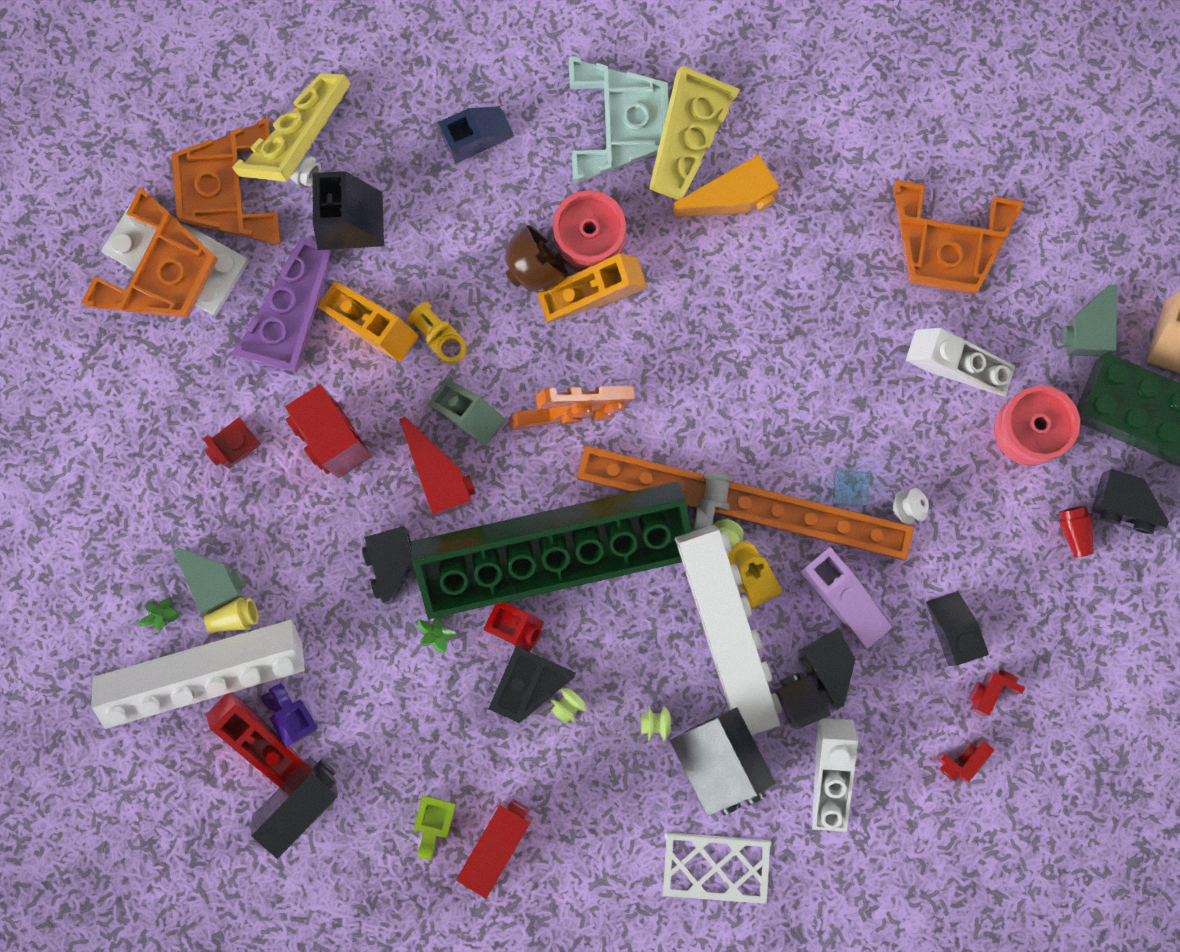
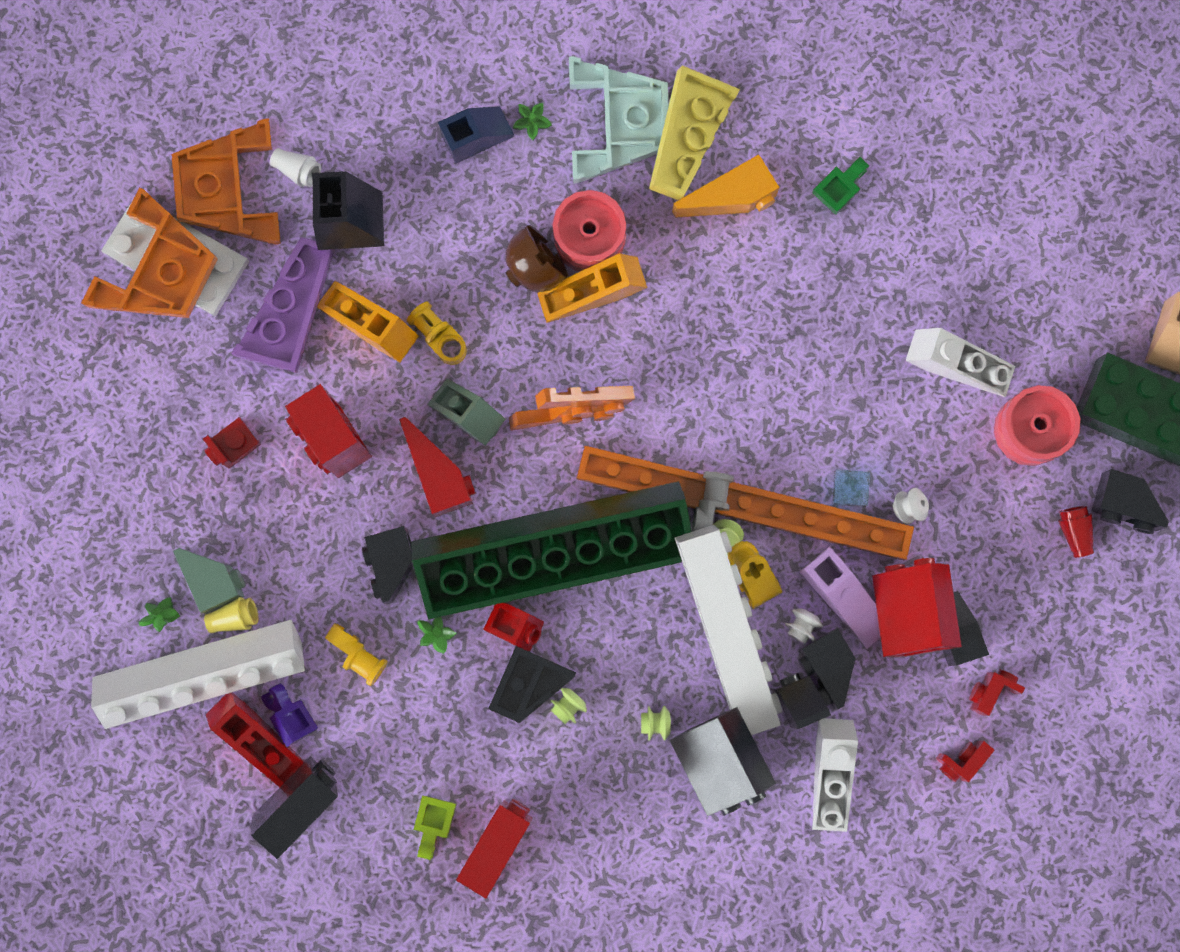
light yellow wing [232,73,351,182] -> none
white window [663,832,772,904] -> none
orange wing [893,180,1024,295] -> none
sand green slope [1062,285,1117,357] -> none
none -> yellow connector [325,623,388,687]
none -> bright green plant [513,103,552,141]
none -> white wheel [785,608,823,644]
none -> green plate [812,157,869,215]
none -> red brick [872,558,962,657]

